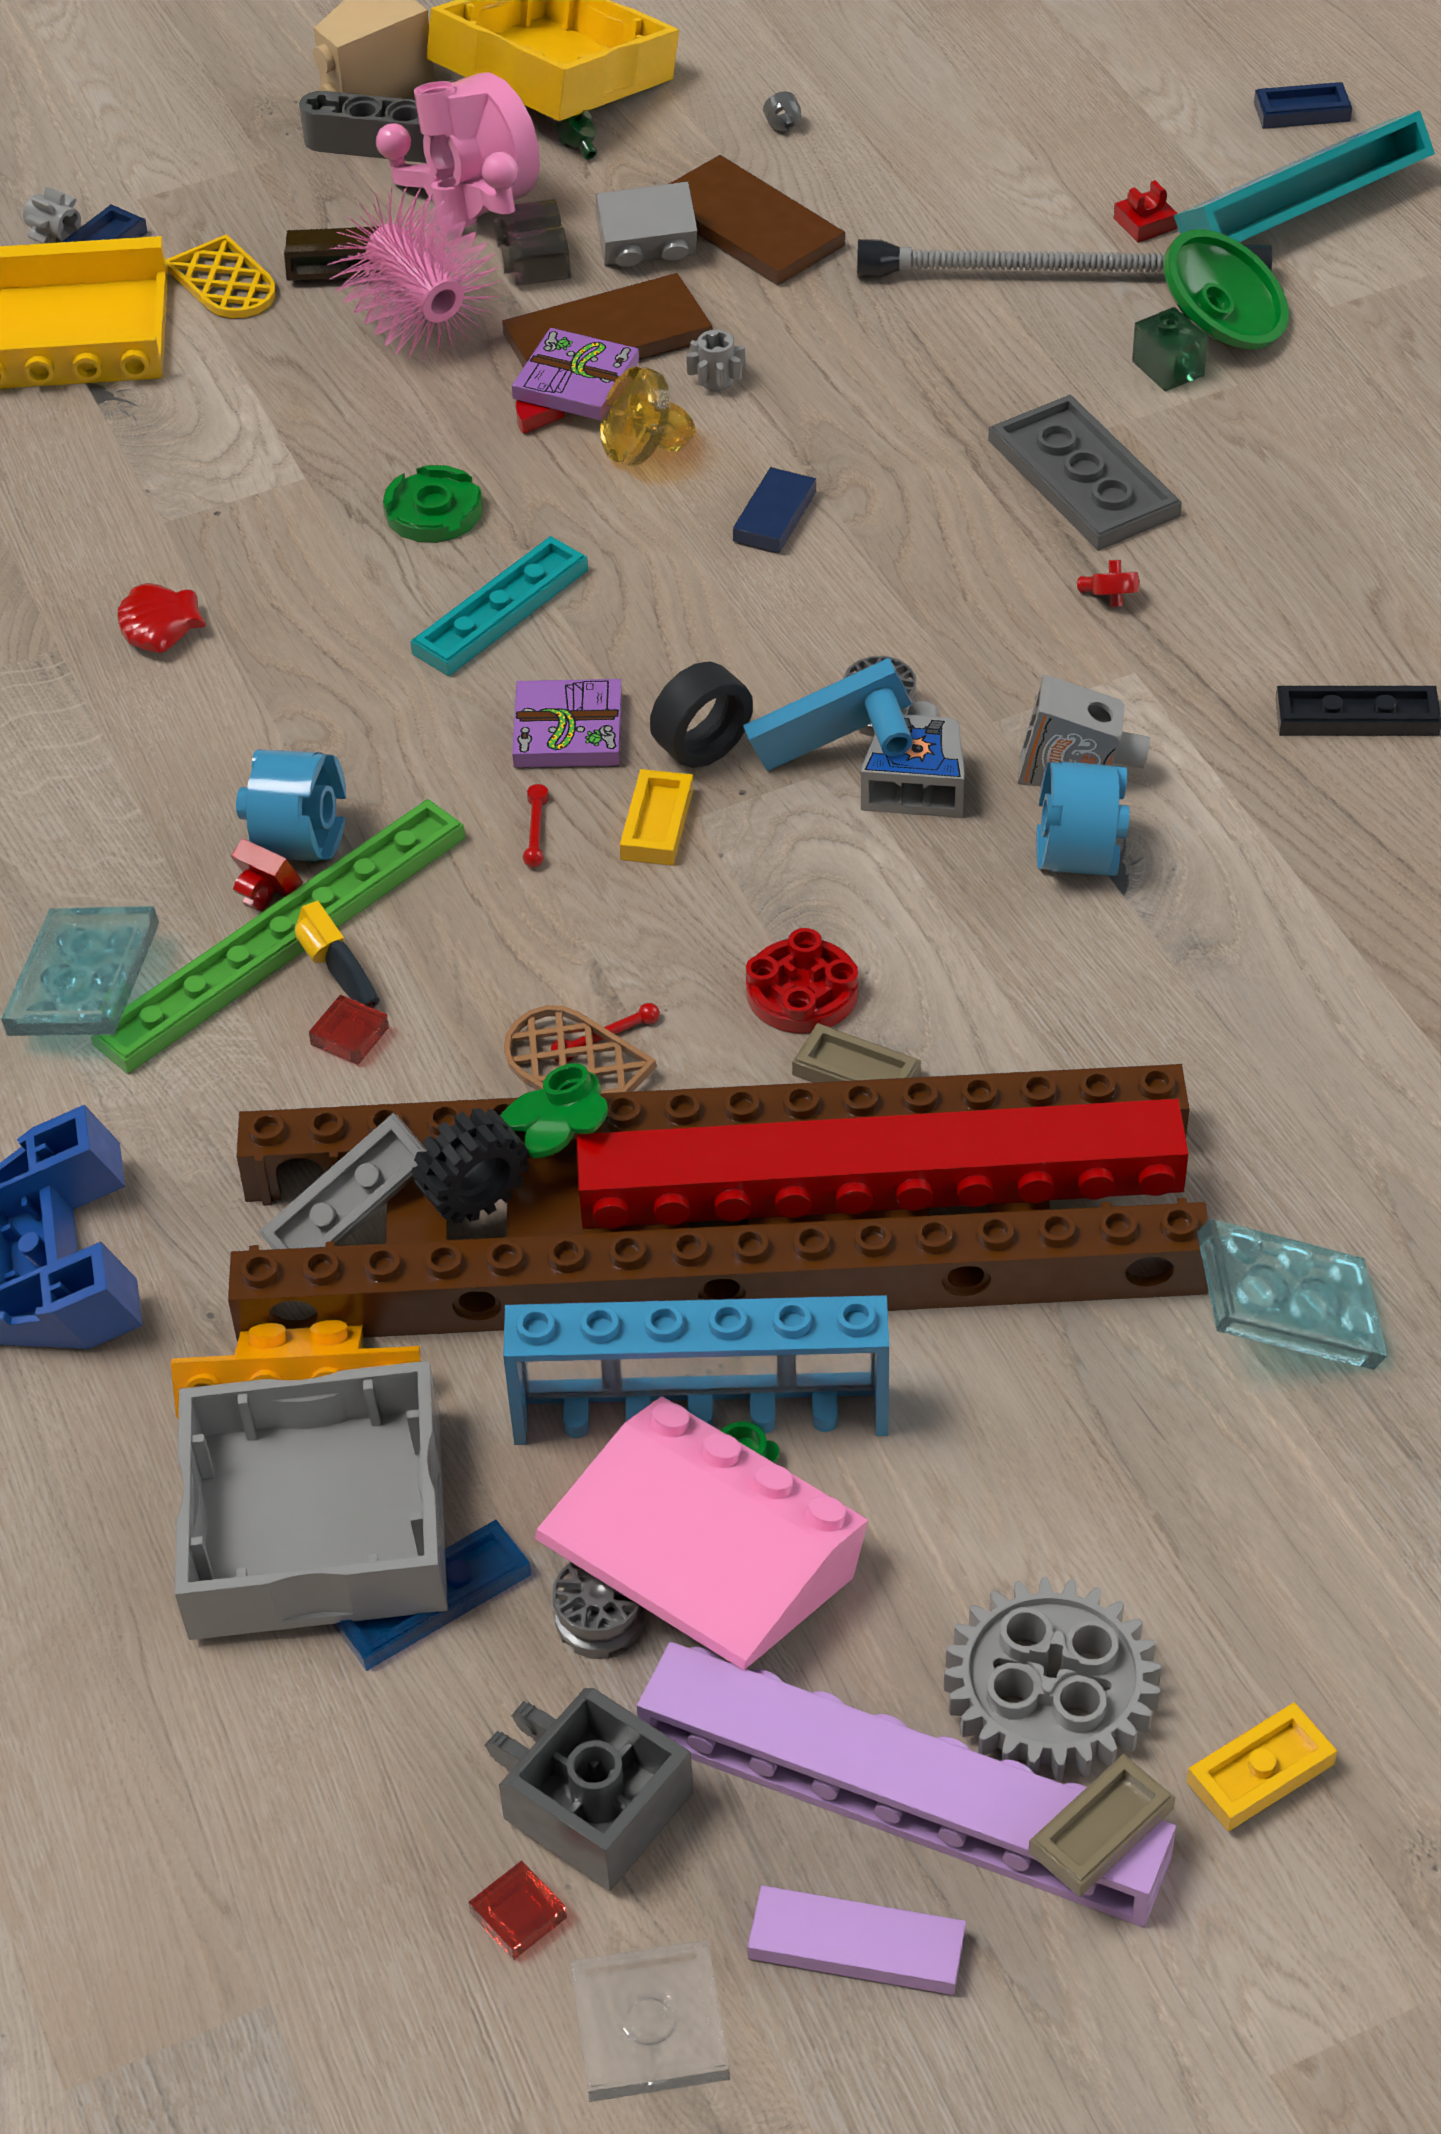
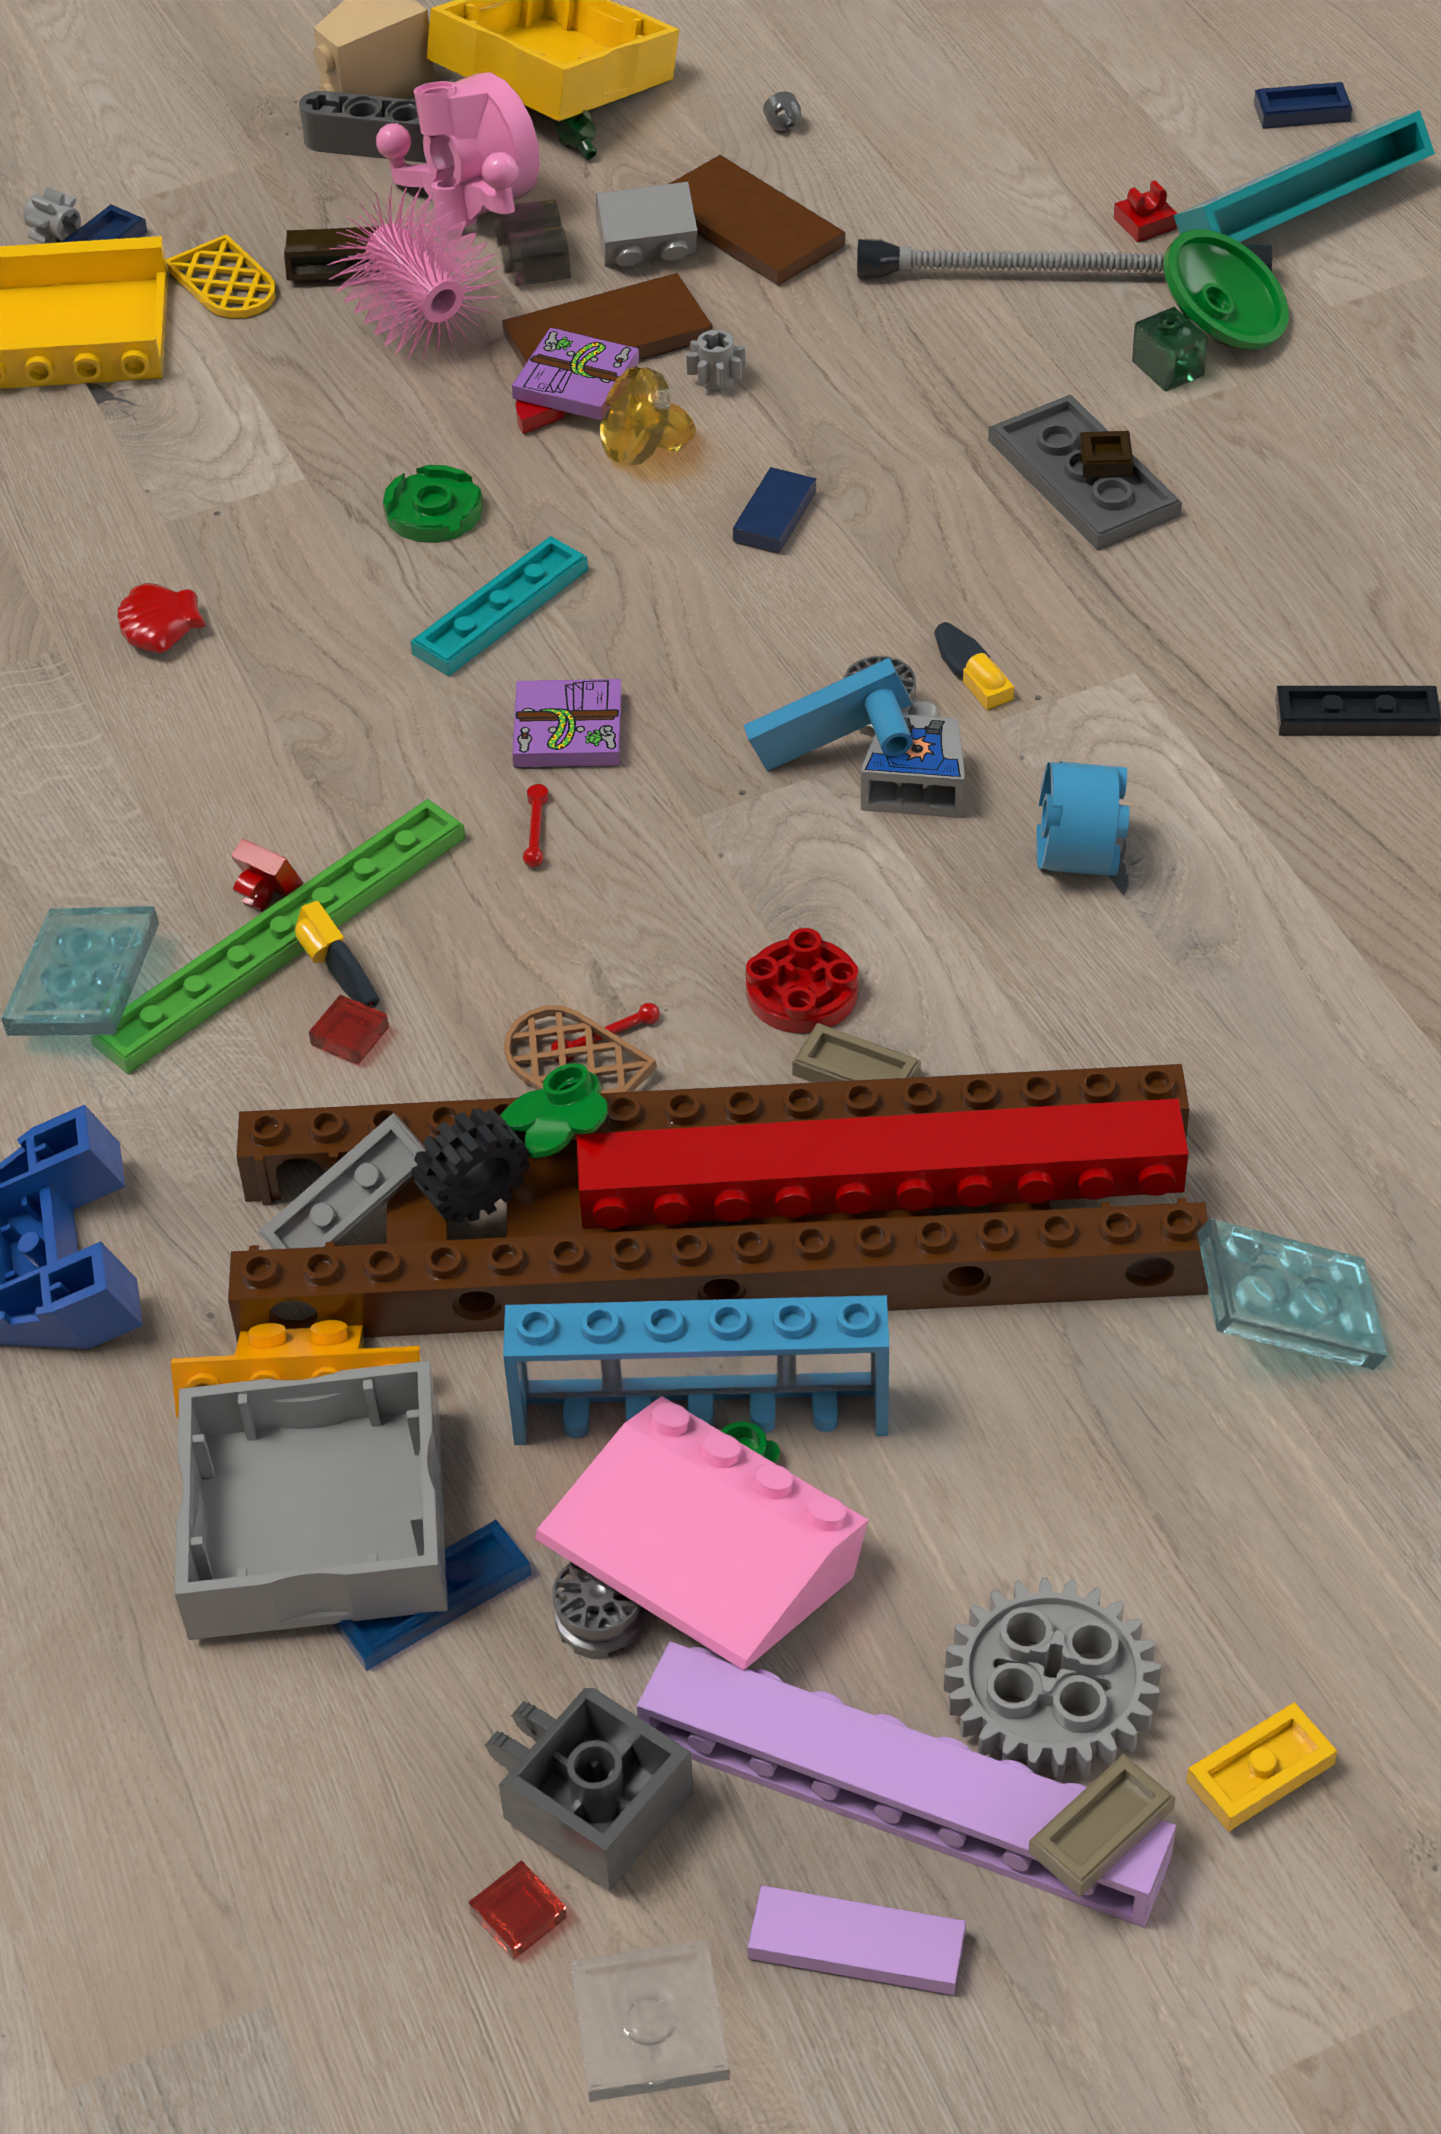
dark azure brick [236,749,346,861] -> none
yellow tile [619,769,694,866] -> none
black tyre [650,661,753,768] -> none
light grey torso [1018,674,1150,786] -> none
red piece [1077,560,1140,607] -> none
none -> piece [934,622,1014,710]
none -> dark brown tile [1079,431,1134,478]

